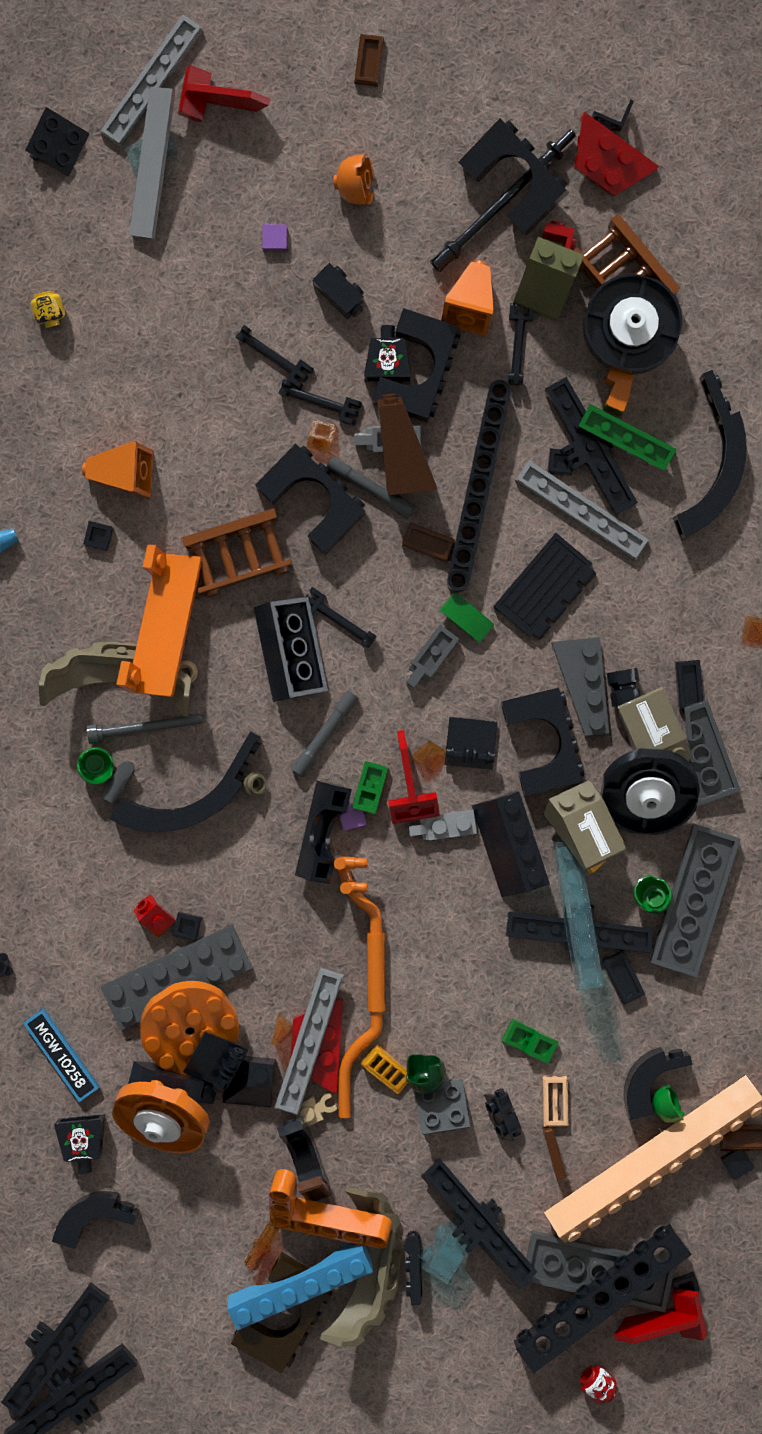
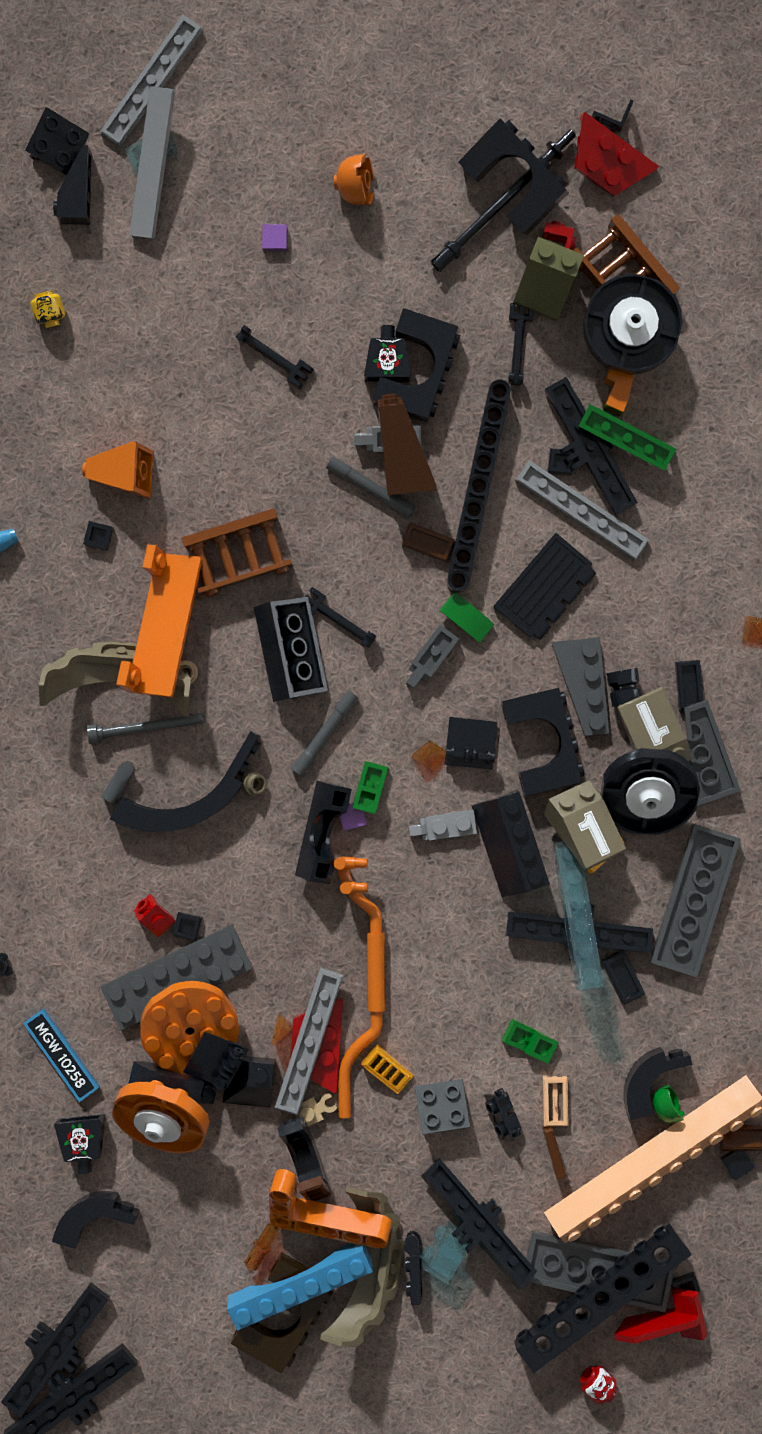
green hair [77,747,114,785] -> none
red piece [178,65,270,122] -> none
black arch [255,443,366,555] -> none
black hinge [278,379,362,426] -> none
clear orange slope [307,420,337,454] -> none
black brick [312,263,364,320] -> none
reddish brown tile [354,34,384,87] -> none
red piece [388,730,440,824] -> none
dark green hair [406,1054,446,1094] -> none
orange slope [441,261,493,336] -> none
green hair [634,875,672,914] -> none
black arch [673,370,747,540] -> none
none -> black slope [53,145,92,225]

